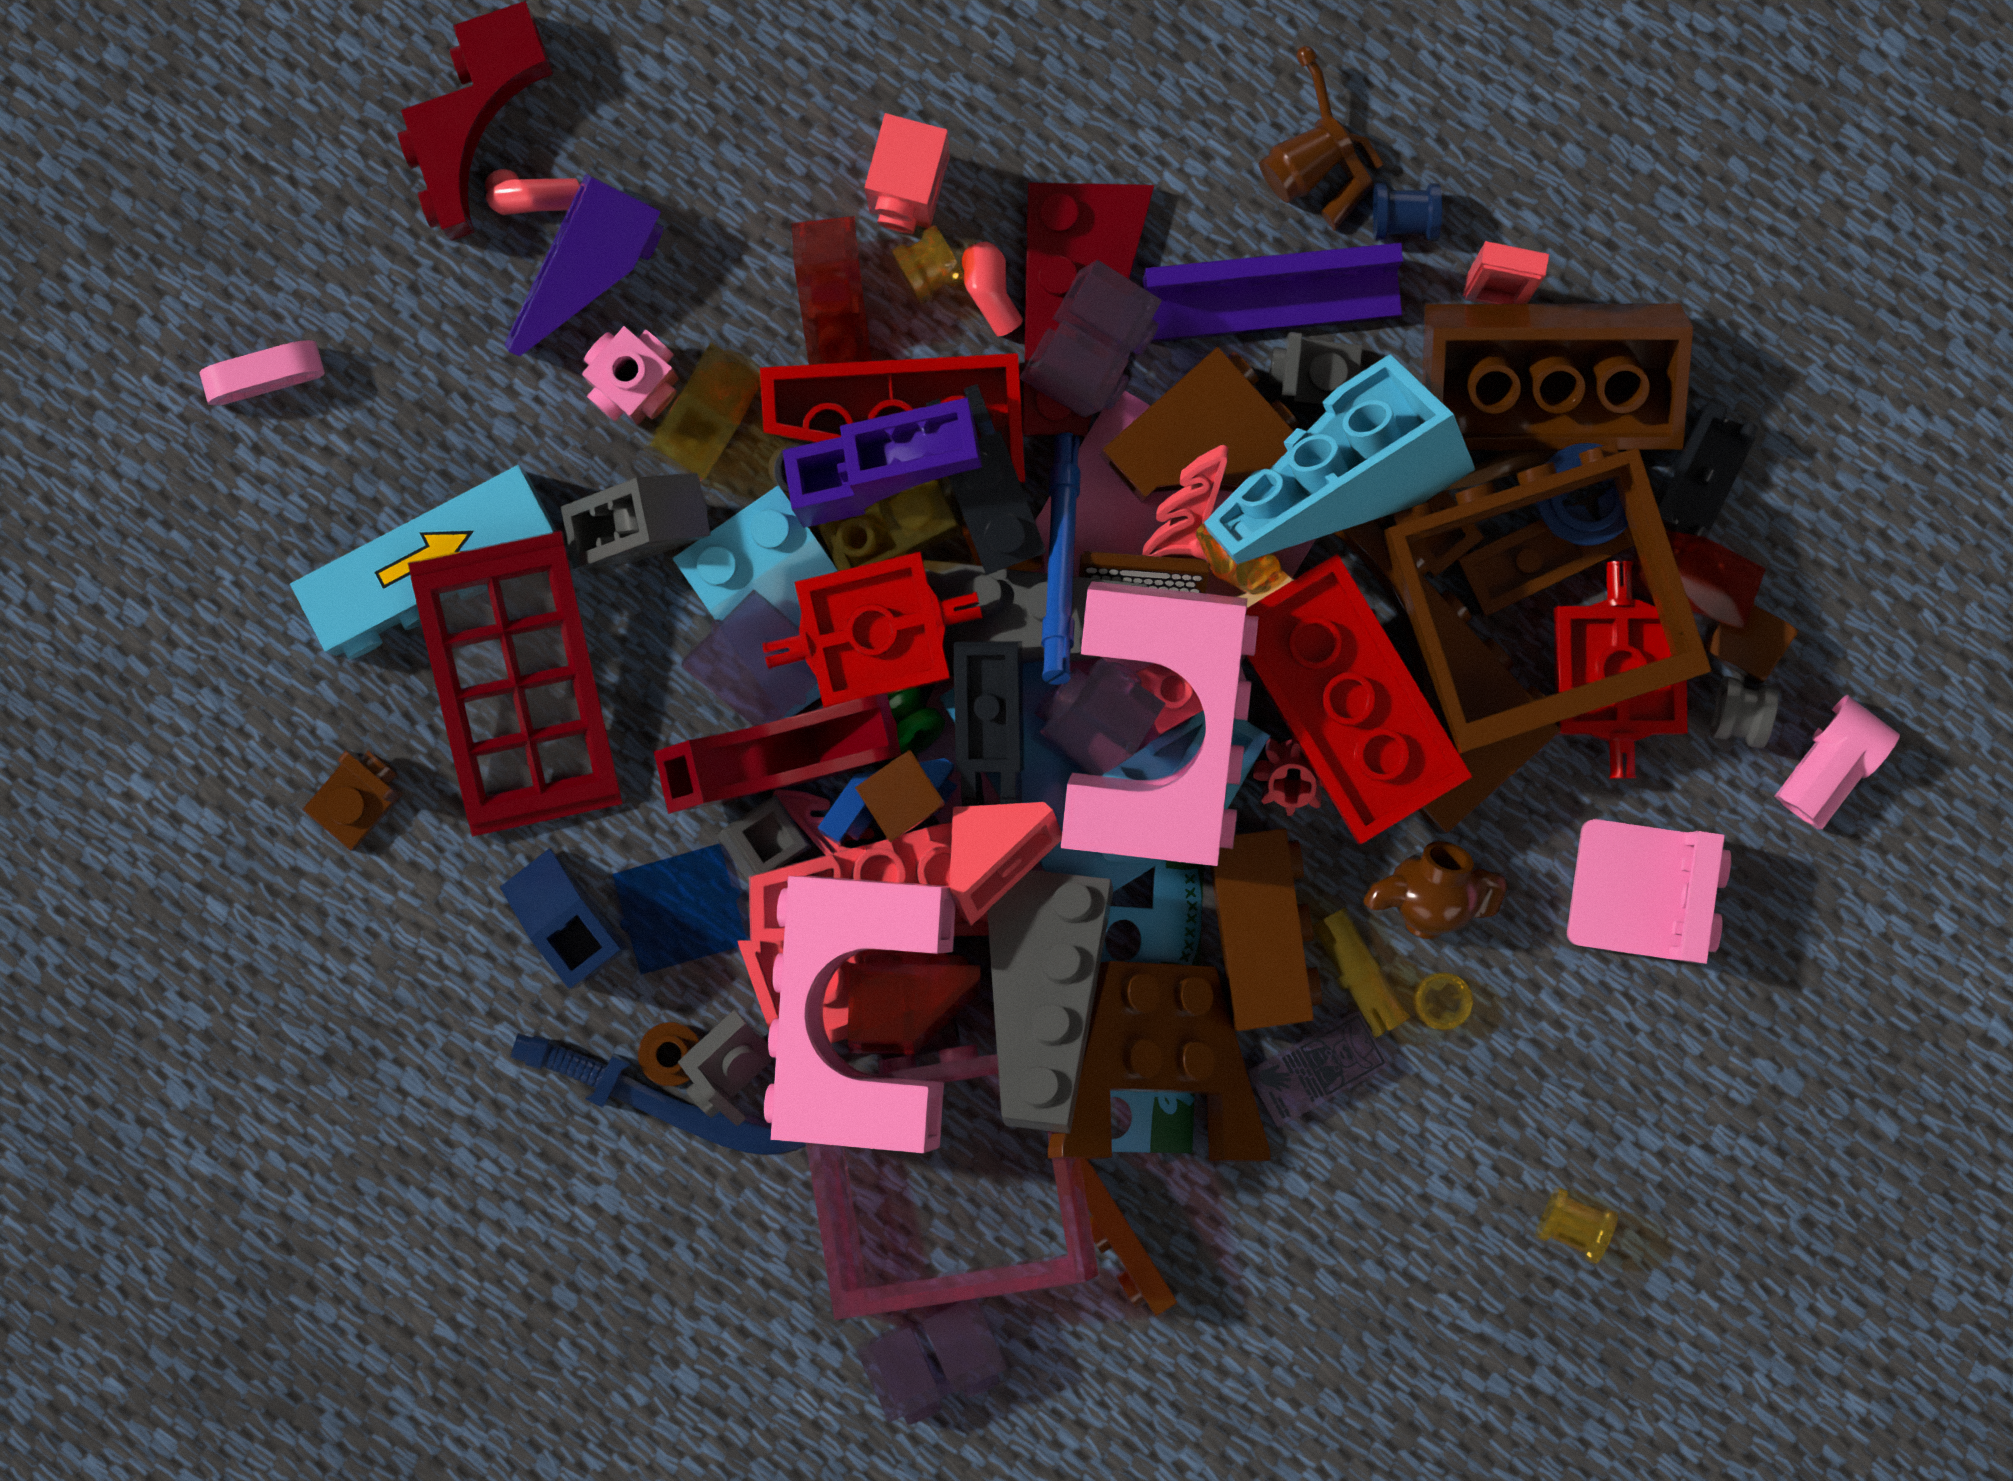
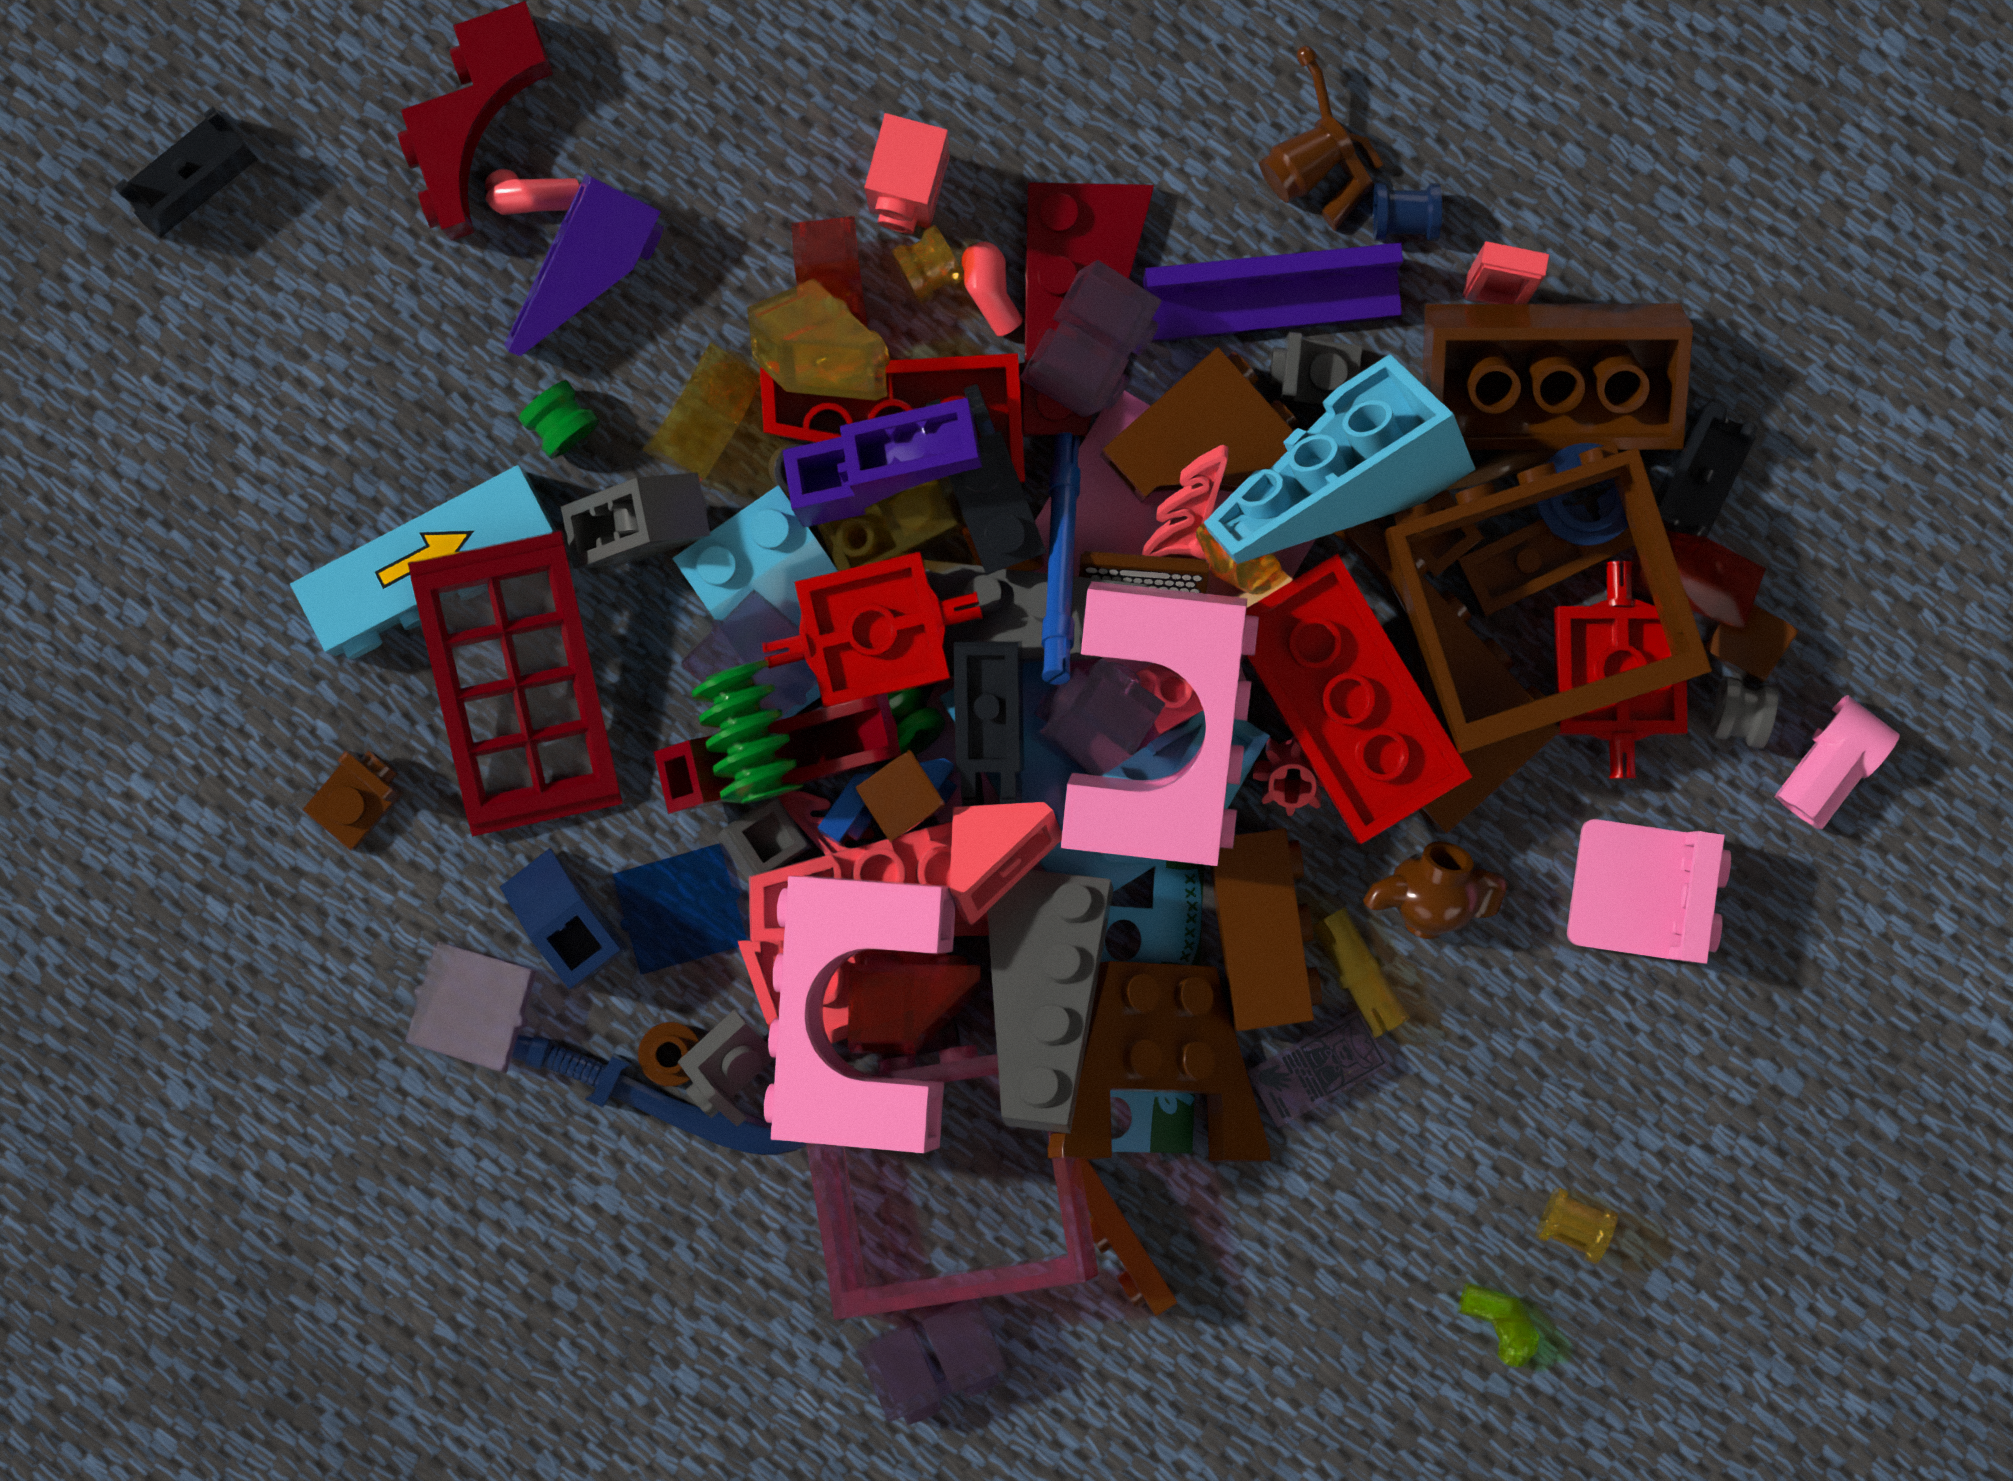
bright pink beam [199,340,325,405] -> none
bright pink brick [582,326,679,426] -> none
clear yellow bush [1412,972,1473,1030] -> none
none -> black hinge [114,106,258,238]
none -> clear purple piece [405,941,537,1073]
none -> green wheel [518,380,600,460]
none -> green piece [691,660,803,804]
none -> clear yellow slope [747,279,889,400]
none -> clear neon green arm [1457,1282,1539,1367]

